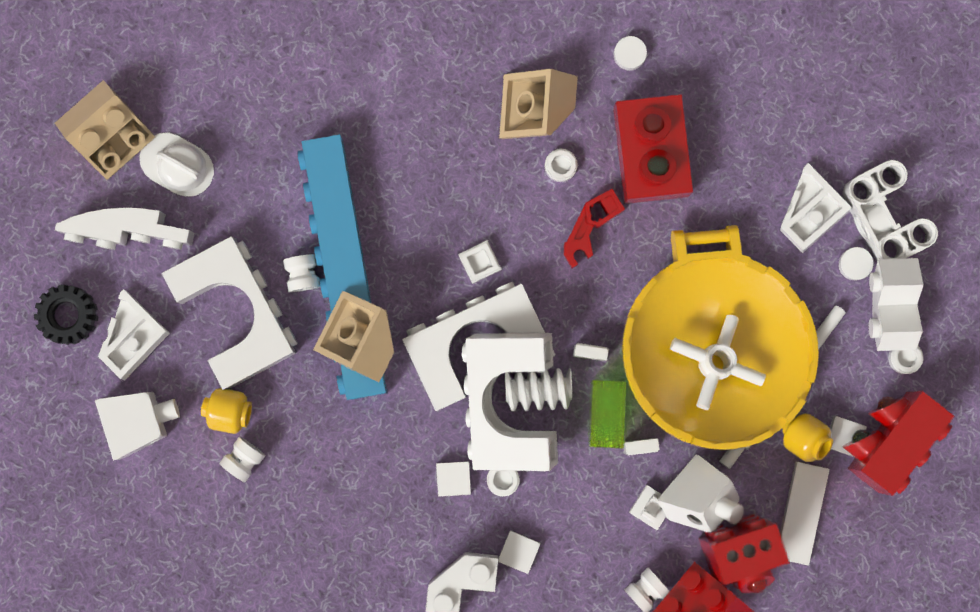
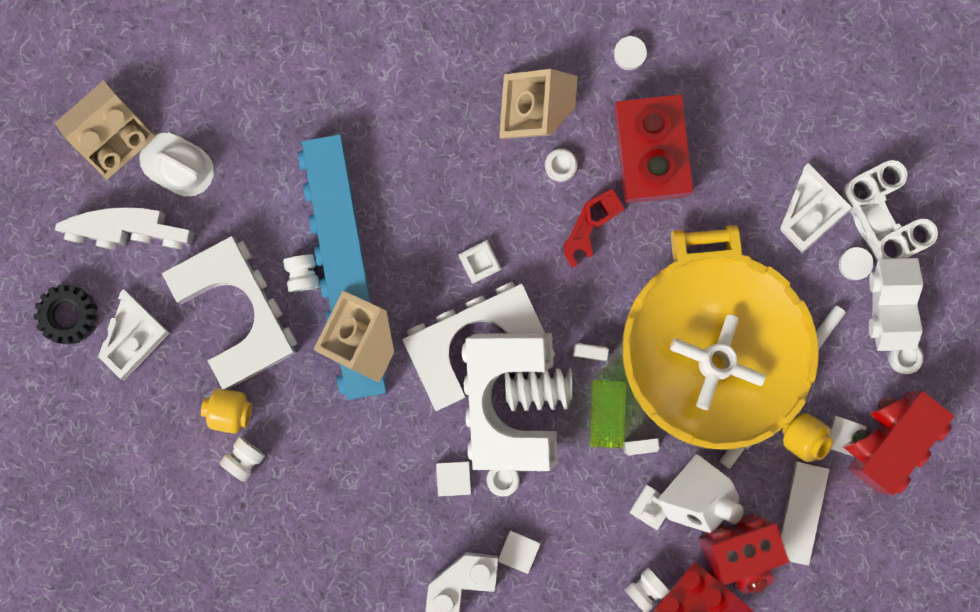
white torso [95,392,180,460] -> none

